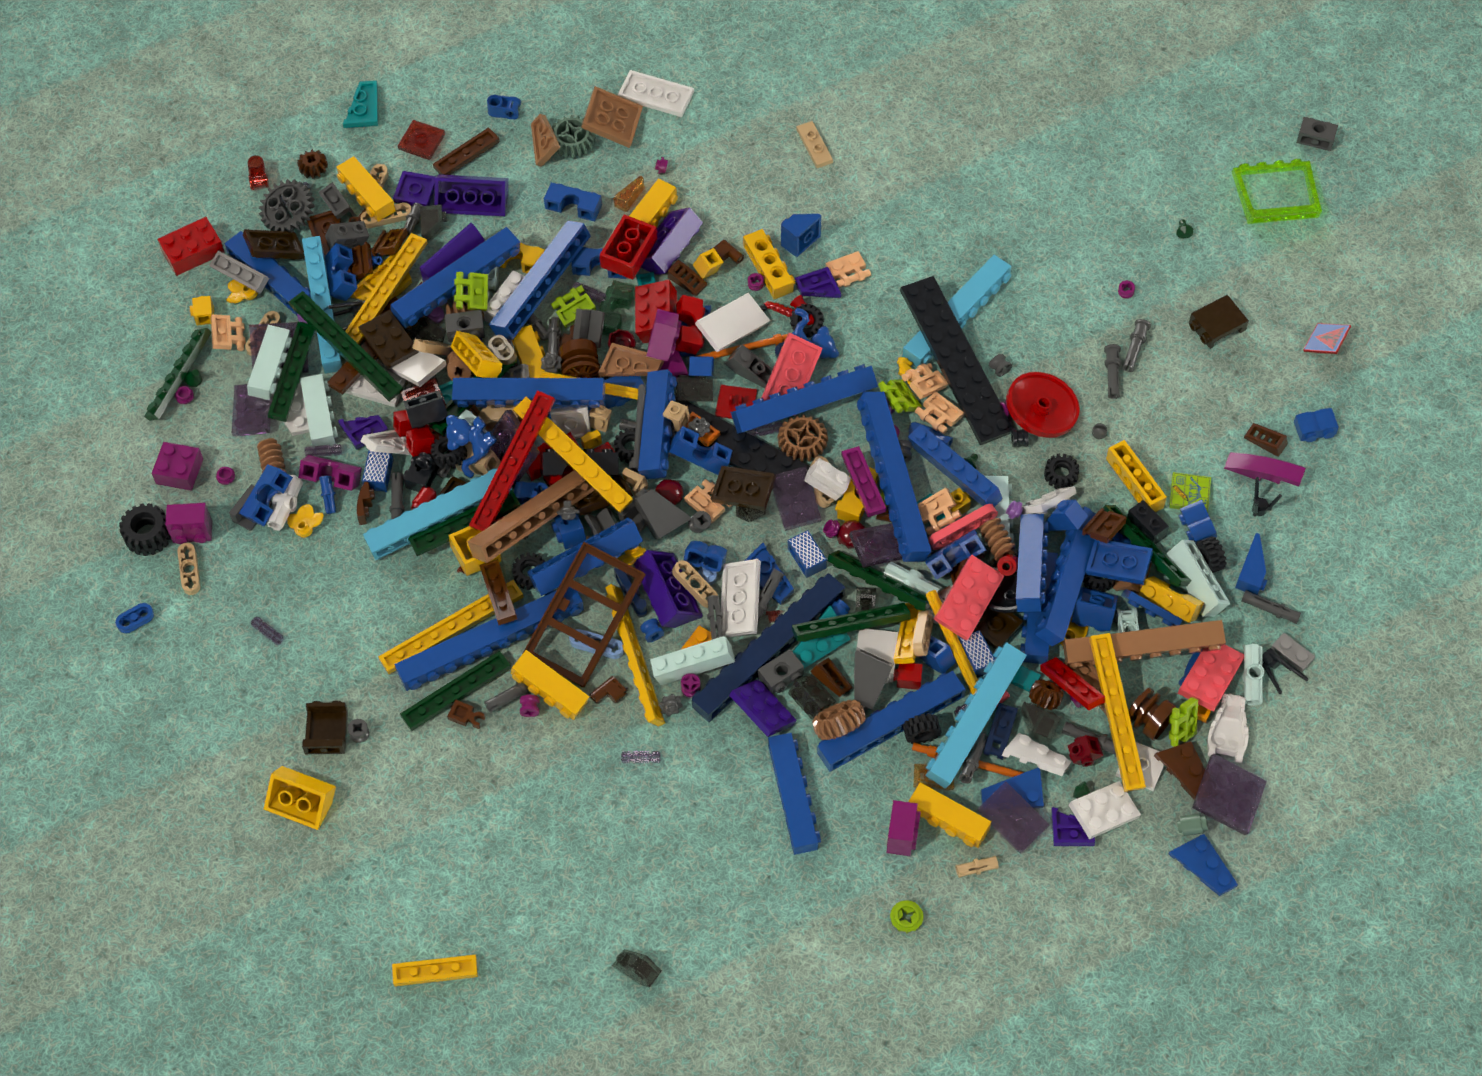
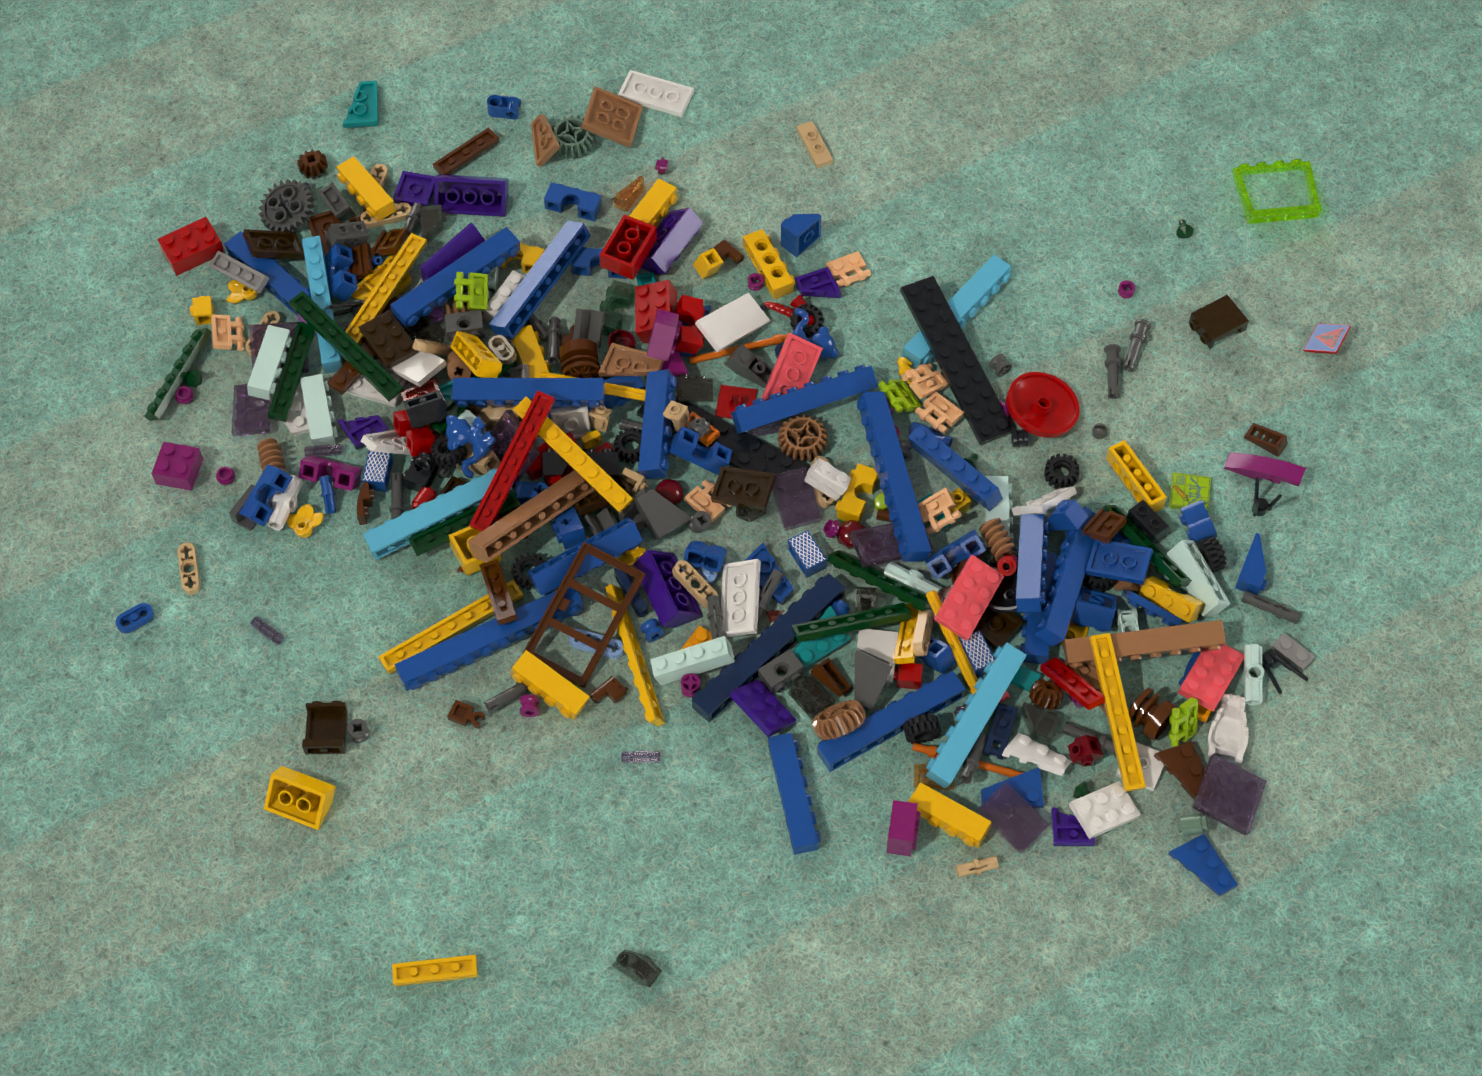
black tyre [119,503,171,556] -> none
magenta brick [165,503,213,544] -> none
clear red piece [247,155,269,190] -> none
clear red plate [398,120,445,160] -> none
dark green plate [400,651,511,731] -> none
dark grey plant [541,353,562,373] -> none
lime plate [551,285,597,328] -> none
dark grey plant [557,500,579,520] -> none
axle [573,282,607,304] -> none
dark grey piece [629,384,646,472] -> none
dark grey plant [659,694,683,716] -> none
reddish brown slope [668,260,707,296] -> none
blue panel [689,356,714,376] -> none
magenta plate [841,446,886,517] -> none
lime gear [890,900,923,933] -> none
coral beam [928,504,998,550] -> none
medium lavender plate [1006,501,1023,519] -> none
blue brick [1294,408,1339,442] -> none
dark grey brick [1296,117,1338,151] -> none

